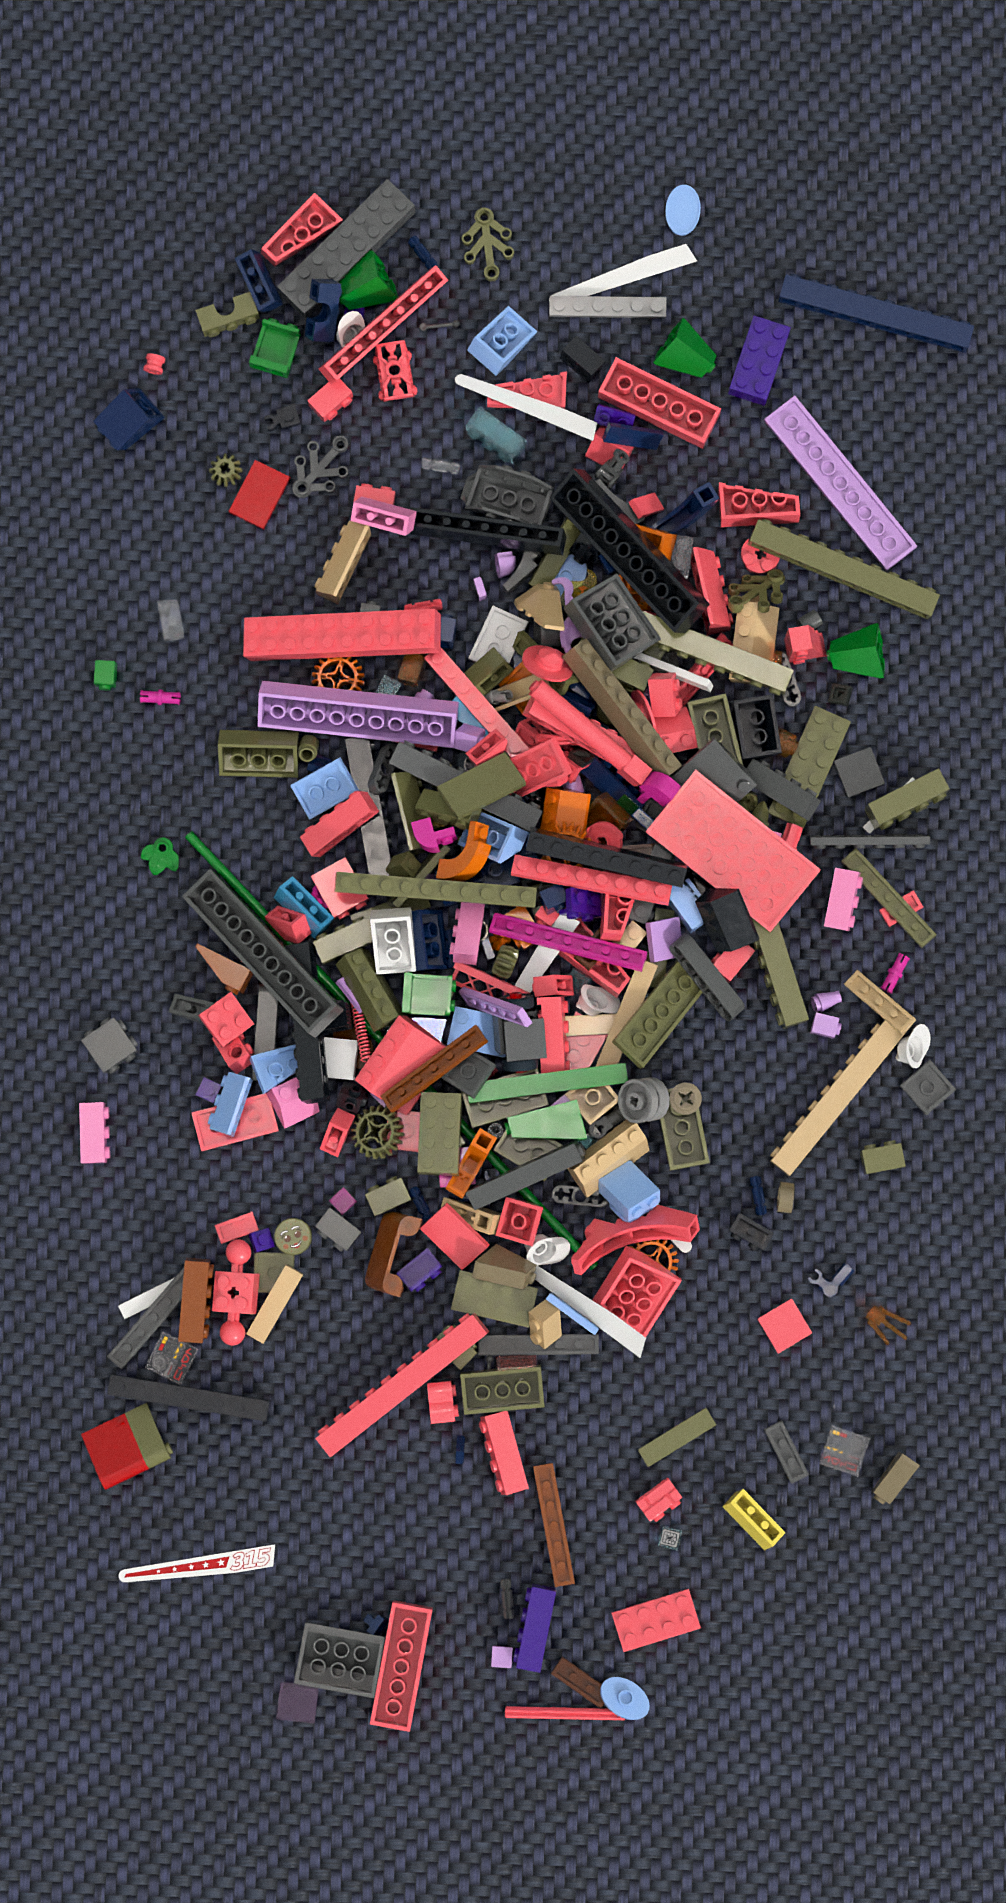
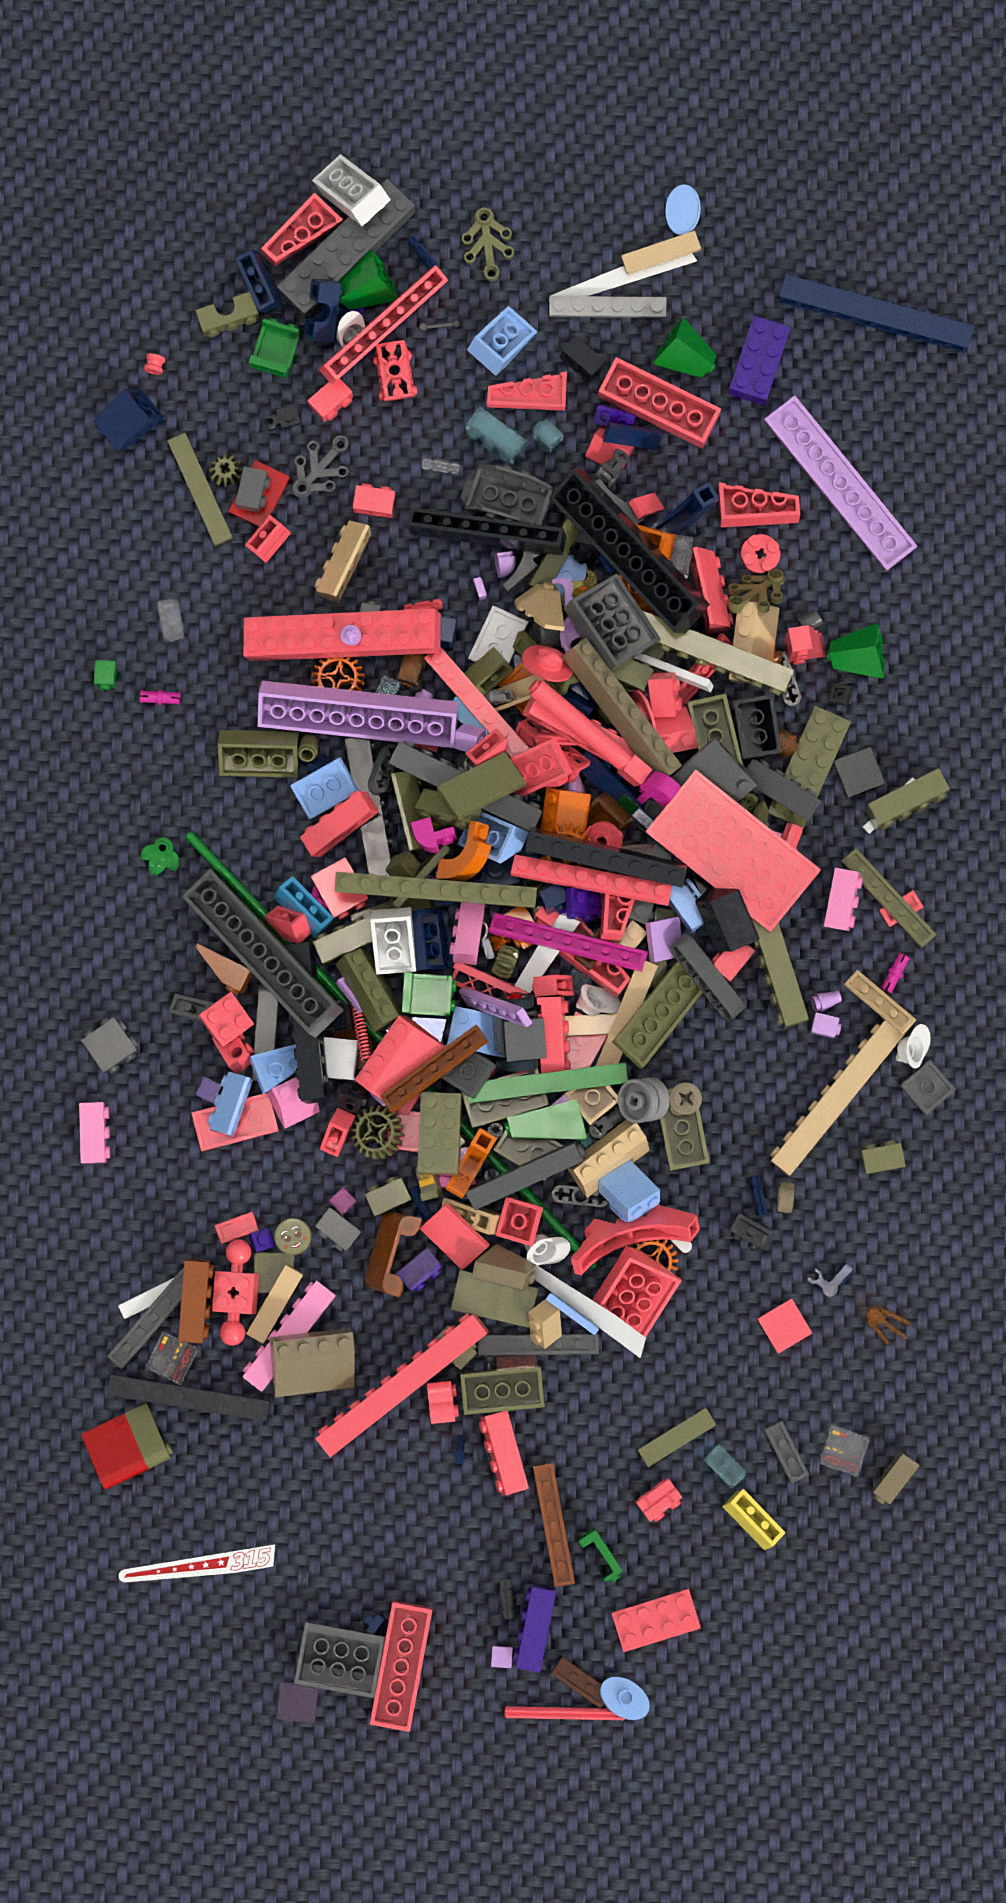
bright pink brick [351,496,417,536] -> none
white sticker [455,374,597,441] -> none
pearl dark grey tile [568,746,595,768] -> none
tile [658,1526,682,1551] -> none
olive brick [747,519,940,620] -> none
dark grey plate [809,834,930,849] -> none
none -> olive tile [167,433,233,547]
none -> dark grey brick [235,466,271,513]
none -> bright pink brick [243,1281,337,1392]
none -> coral brick [245,515,291,563]
none -> dark tan slope [269,1328,355,1398]
none -> white brick [312,154,390,226]
none -> lavender tile [341,625,362,646]
none -> olive leg [415,1165,444,1201]
none -> clear light blue brick [533,418,563,453]
none -> green panel [578,1527,623,1583]
none -> tan tile [621,231,701,275]
none -> clear light blue hinge [703,1443,747,1489]

